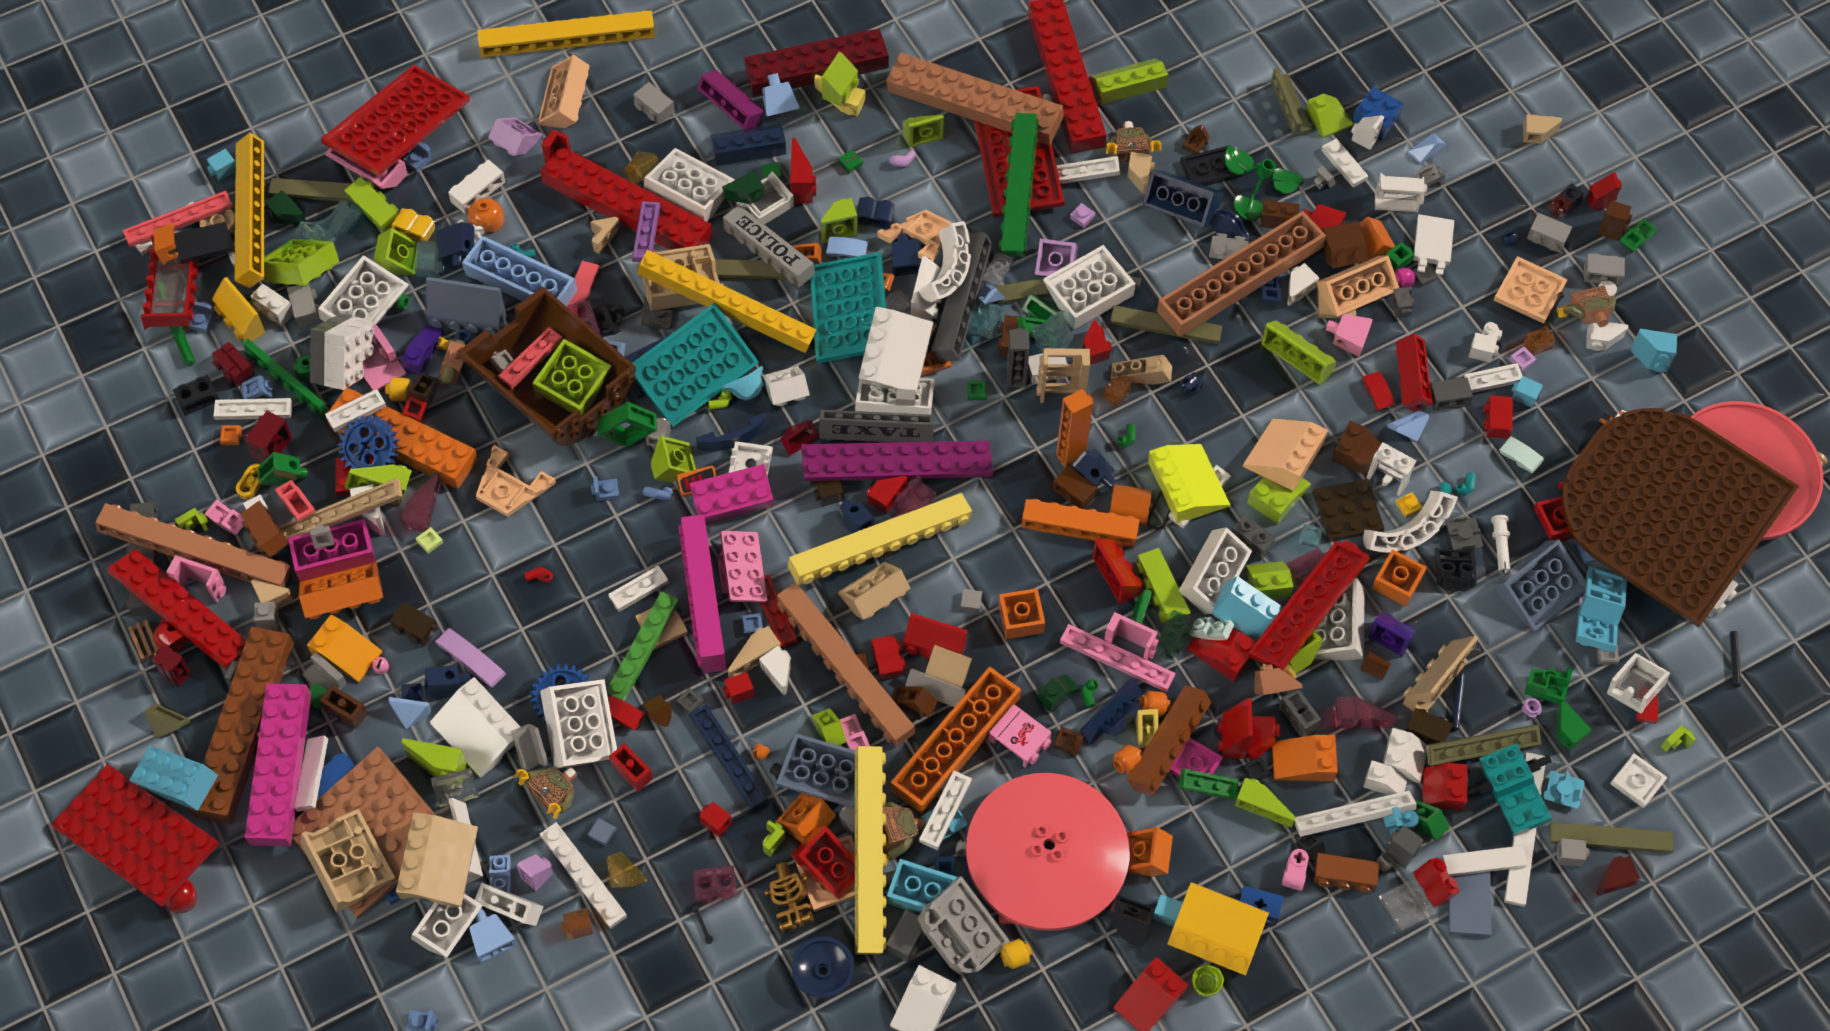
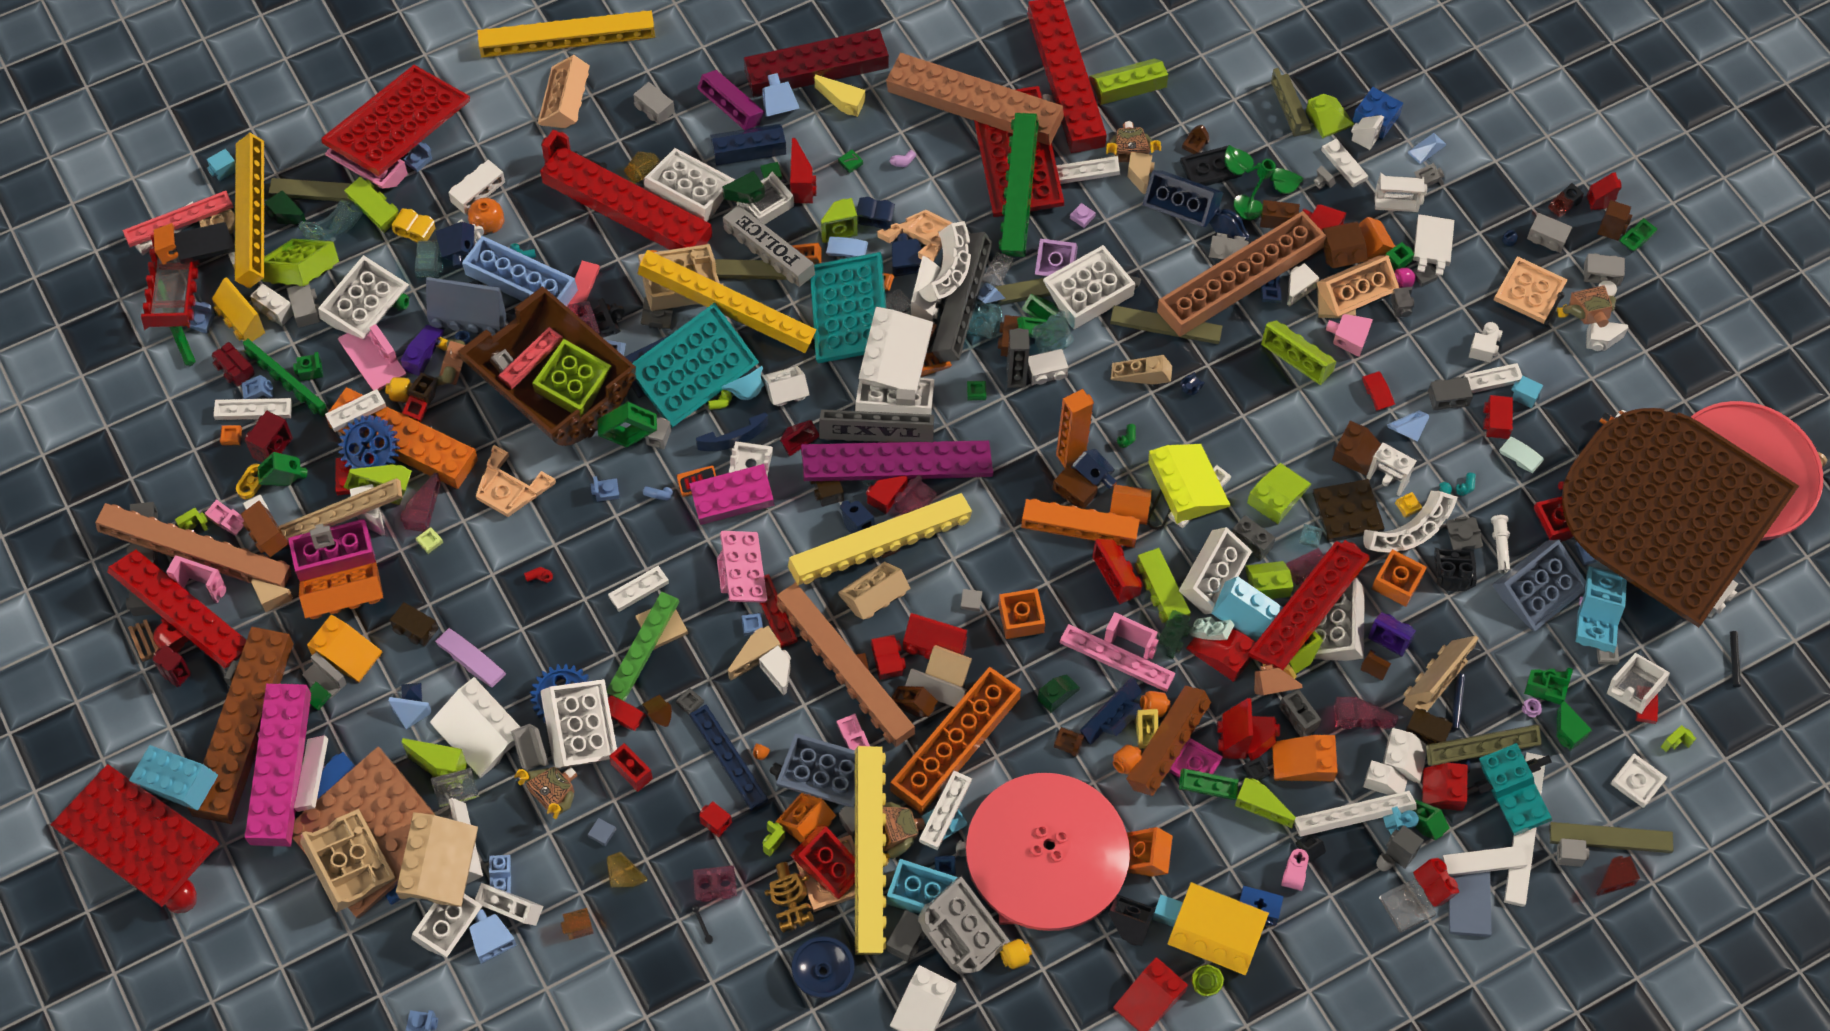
olive slope [145,703,190,738] -> none
black brick [172,375,220,416] -> none
light grey brick [254,602,279,630] -> none
coral slope [275,480,316,521] -> none
white piece [310,313,374,390] -> none
reddish brown brick [320,685,368,729] -> none
bright pink hinge [372,657,389,674] -> none
lime slope [373,228,421,276] -> none
dark blue torso [424,665,471,702] -> none
lavender slope [488,117,542,156] -> none
lavender slope [517,854,553,891] -> none
white plate [540,822,627,929] -> none
tan slope [591,217,620,254] -> none
medium lavender tile [632,201,660,262] -> none
lime slope [651,436,696,483] -> none
dark pink brick [678,514,726,674] -> none
red brick [723,672,754,704] -> none
lime slope [812,708,847,746] -> none
lime slope [822,52,859,107] -> none
lime slope [903,115,944,148] -> none
bright pink panel [988,704,1052,768] -> none
tan window [1036,348,1090,403] -> none
green arm [1081,679,1099,709] -> none
red slope [1082,320,1112,365] -> none
clear orange brick [1102,375,1132,407] -> none
green tile [1131,589,1152,624] -> none
light nougat slope [1242,419,1328,491] -> none
dark orange brick [1313,853,1379,893] -> none
red brick [1396,333,1433,412] -> none
lavender plate [1509,347,1536,372] -> none
tan slope [1523,115,1562,144] -> none
clear orange brick [1523,325,1556,356] -> none
medium azure piece [1543,771,1585,809] -> none
medium azure slope [1631,329,1677,372] -> none

